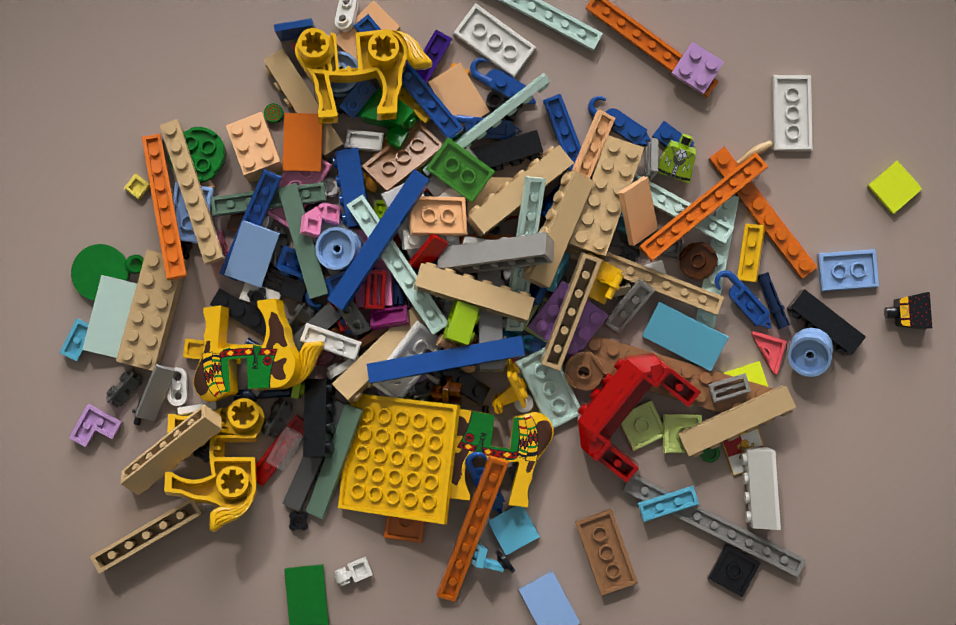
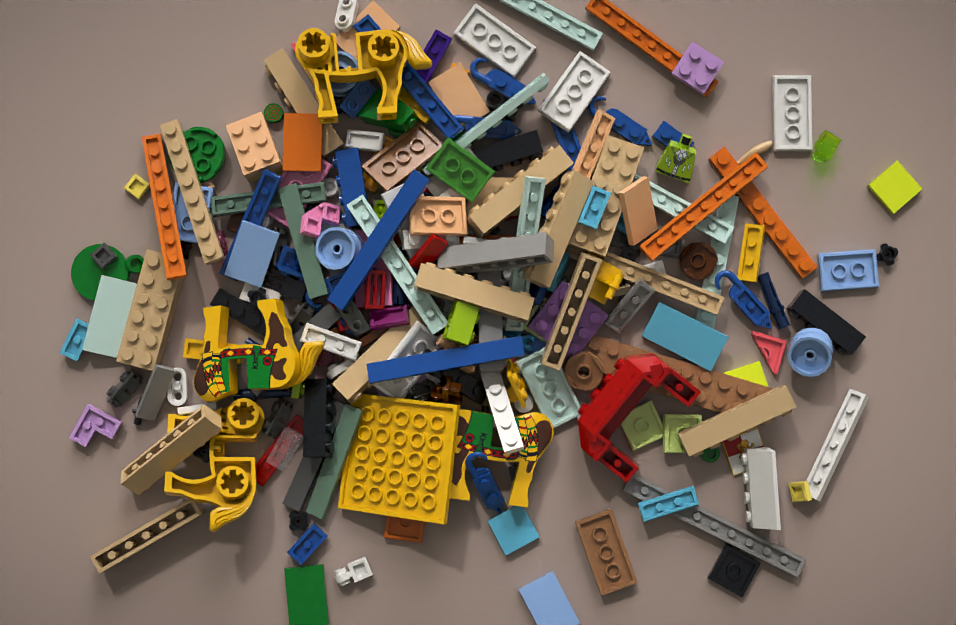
blue tile [274,18,316,42] -> none
green tile [386,127,409,150] -> none
orange plate [436,455,509,602] -> none
medium azure piece [471,542,515,574] -> none
light grey tile [644,138,658,181] -> none
light grey tile [707,373,751,403] -> none
black torso [884,292,933,329] -> none
none -> dark grey tile [90,242,118,270]
none -> blue plate [287,523,328,565]
none -> white plate [478,365,524,455]
none -> white tile [537,51,611,133]
none -> medium azure plate [578,186,611,230]
none -> light yellow tile [788,481,812,502]
none -> white plate [806,389,869,501]
none -> clear neon green brick [812,130,842,162]
none -> black plate [876,243,898,266]

